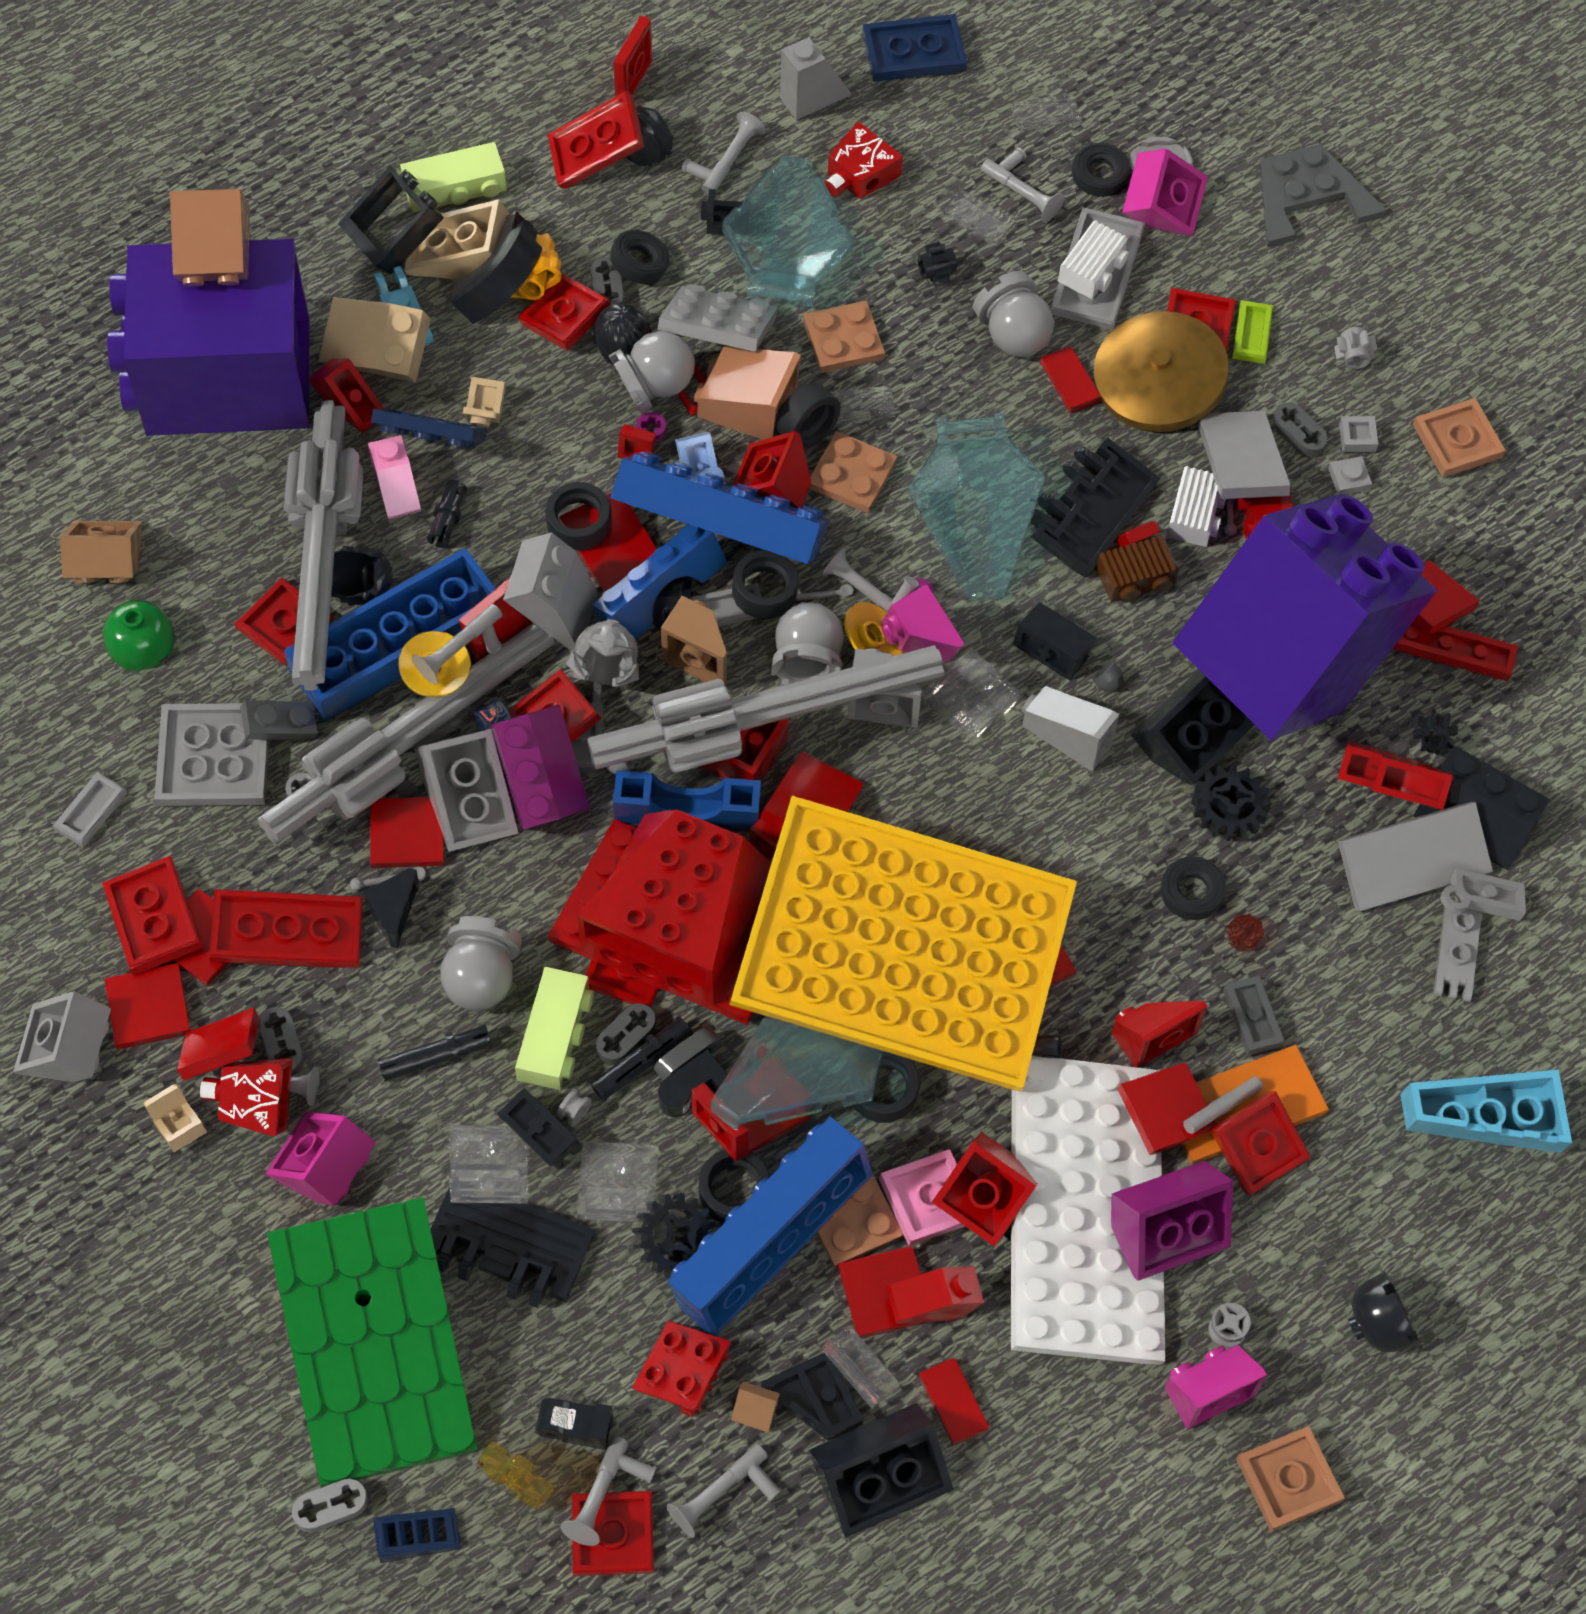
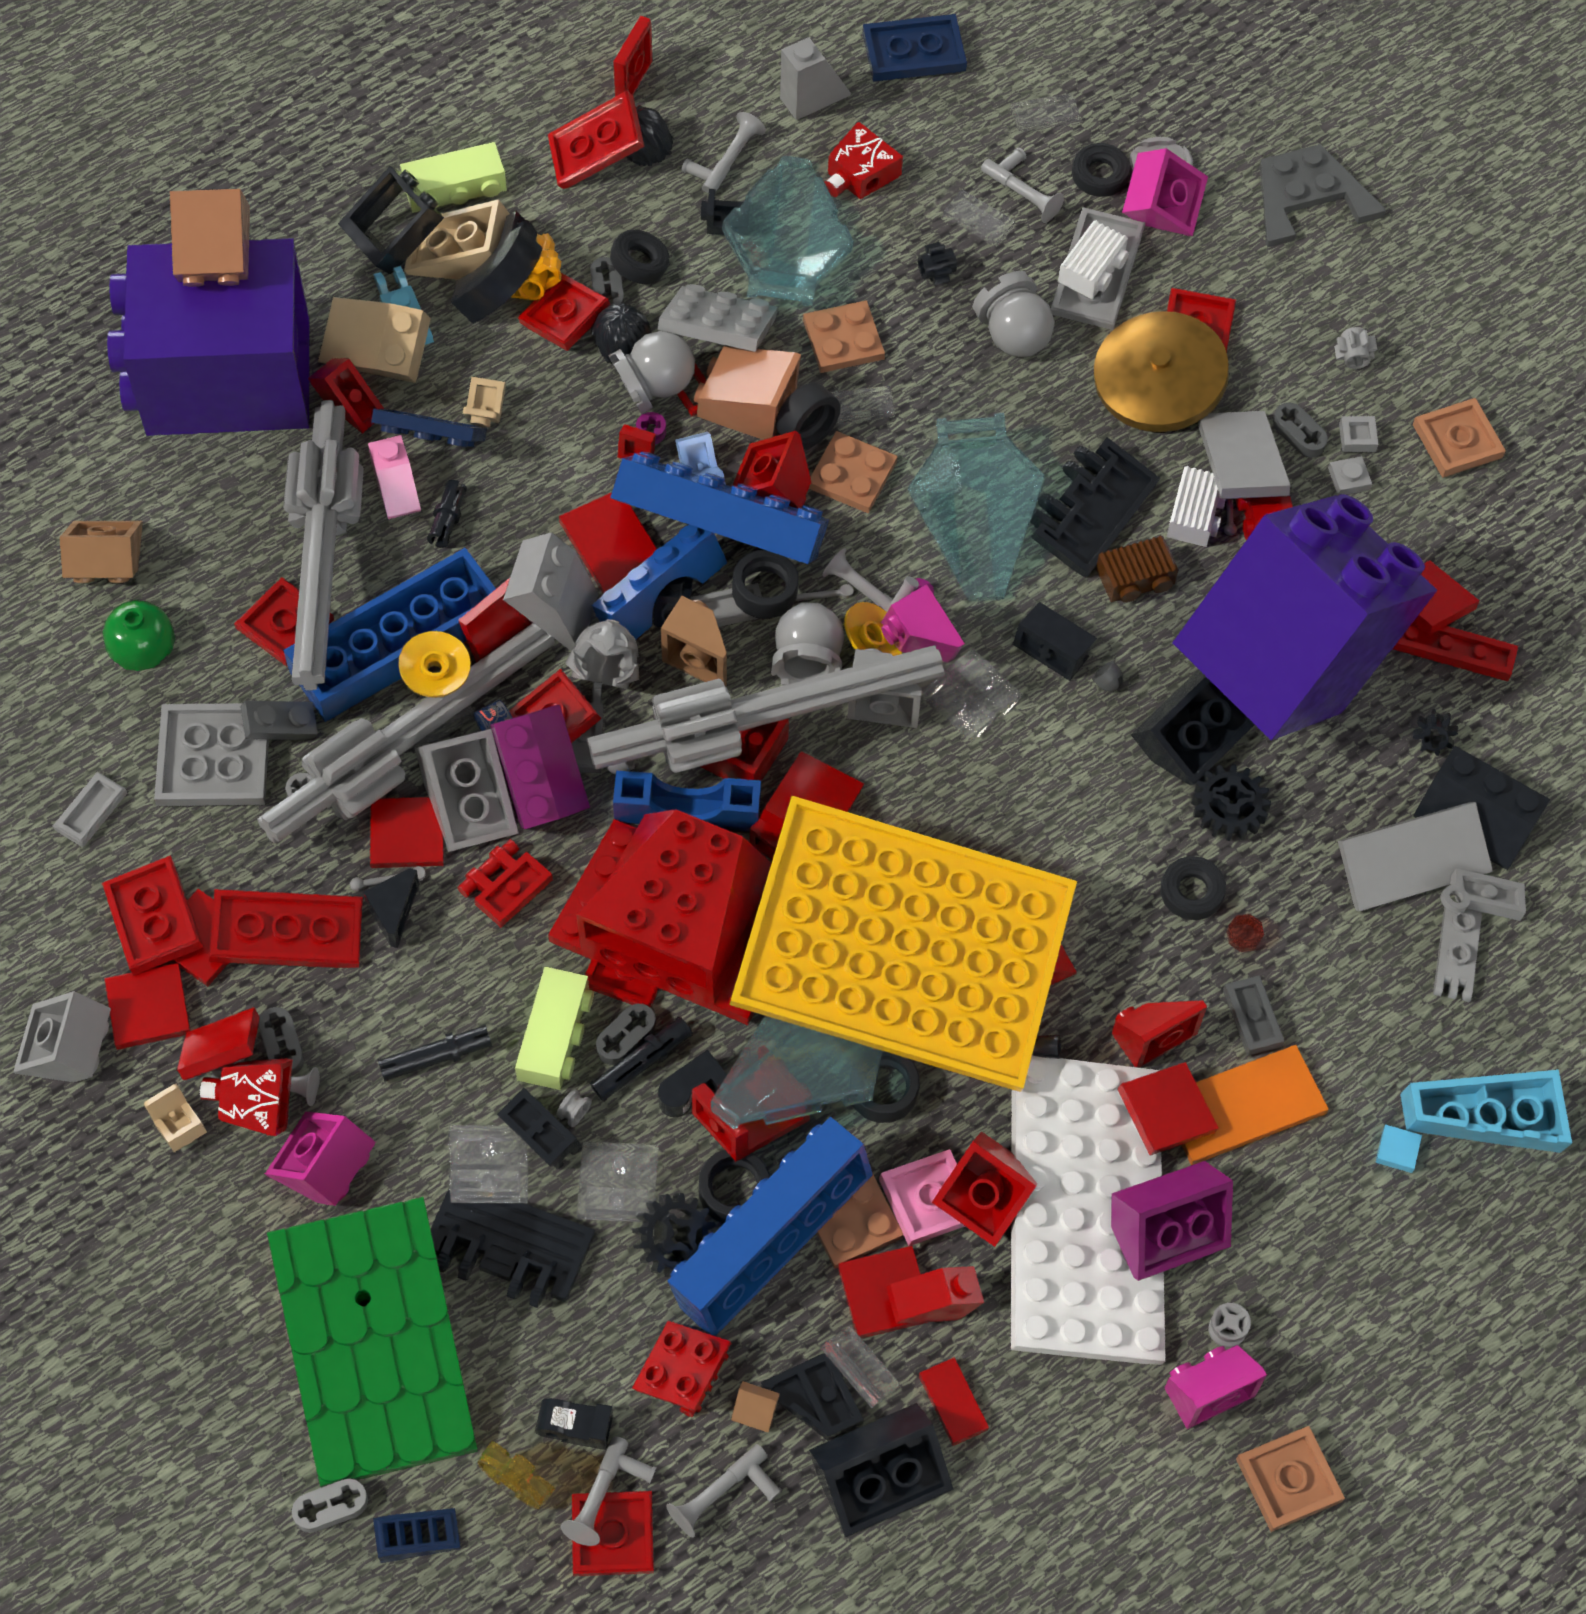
black hair [331,546,393,606] -> none
light grey piece [412,604,502,685] -> none
light grey tile [440,916,522,1011] -> none
black tyre [545,482,612,551] -> none
dark grey beam [654,1027,721,1080] -> none
light grey slope [1022,686,1120,771] -> none
red tile [1040,346,1101,414] -> none
red tile [1115,520,1160,548] -> none
light grey piece [1183,1076,1263,1134] -> none
red tile [1210,1091,1311,1195] -> none
lime tile [1232,300,1274,364] -> none
red slope [1338,740,1453,810] -> none
black cylinder [1348,1272,1420,1352] -> none
none -> red plate [457,839,553,928]
none -> medium azure tile [1375,1124,1422,1173]

